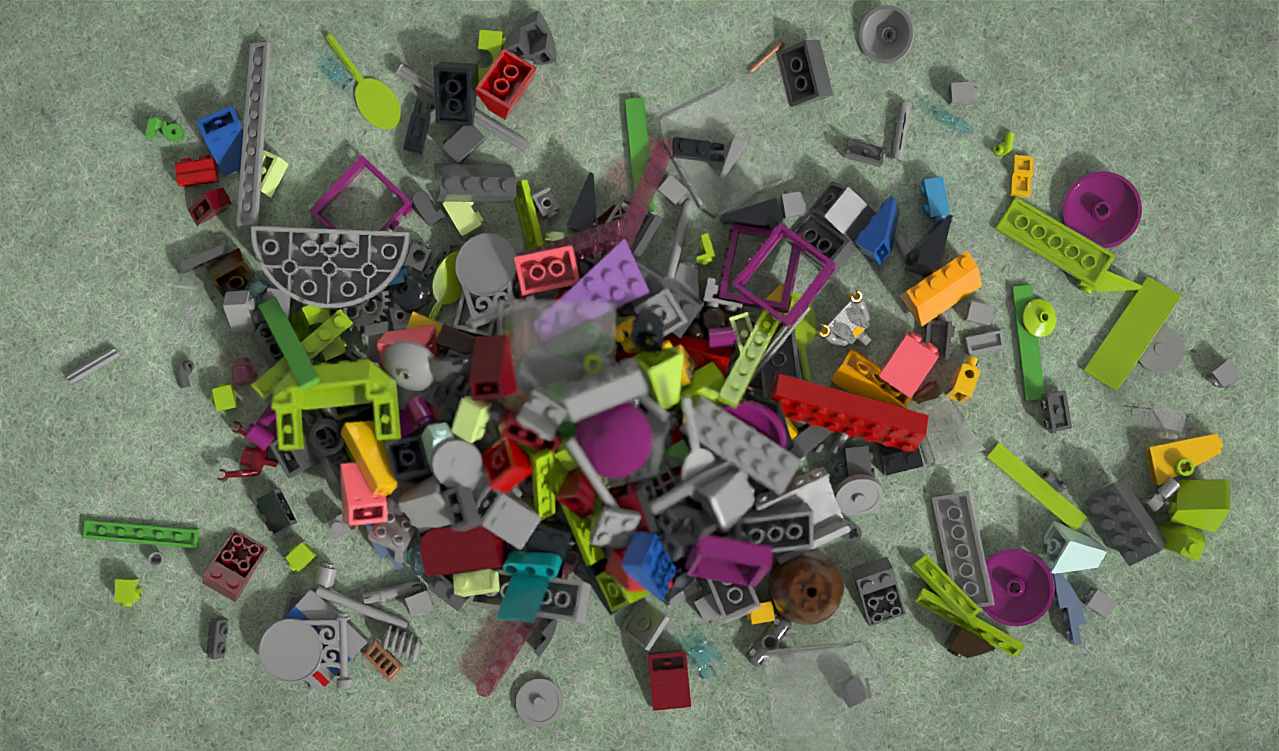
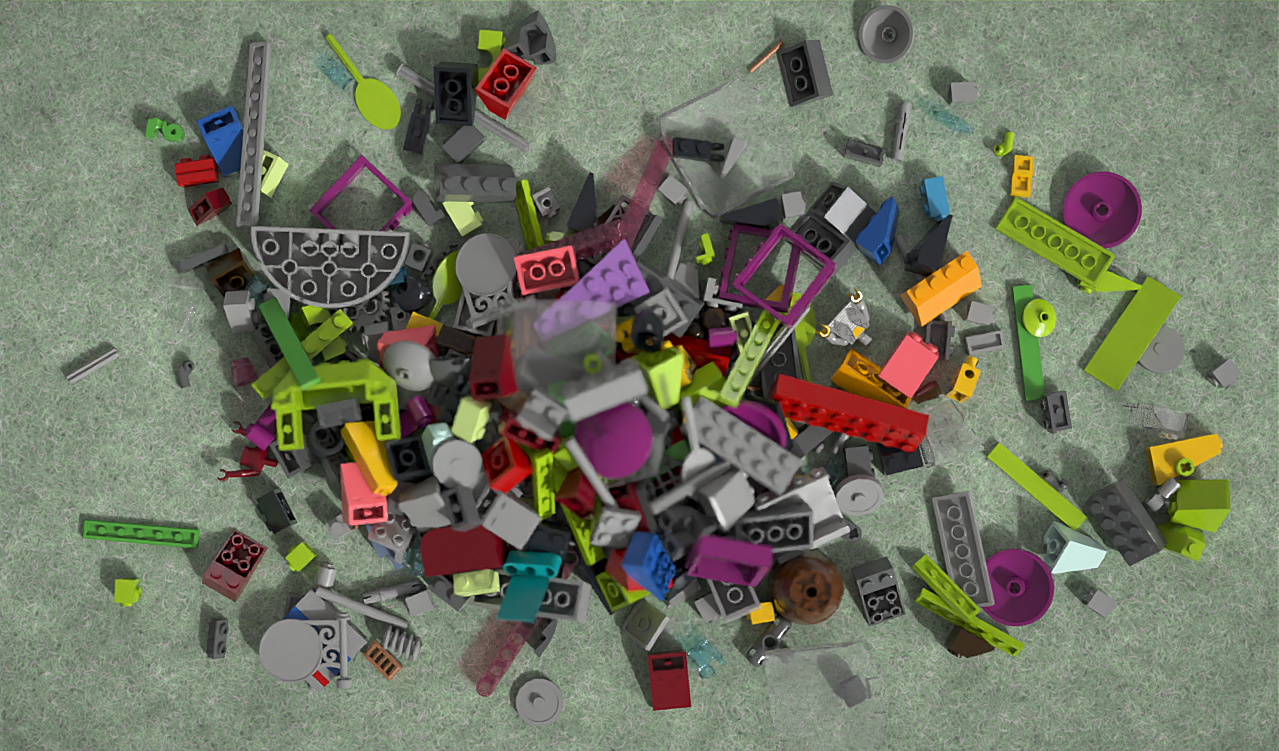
light grey hinge [148,552,165,568] -> none
lime brick [210,382,239,412] -> none
bright green tile [625,97,655,212] -> none
sand blue slope [1052,573,1086,645] -> none
none -> dark grey hinge [316,398,363,428]

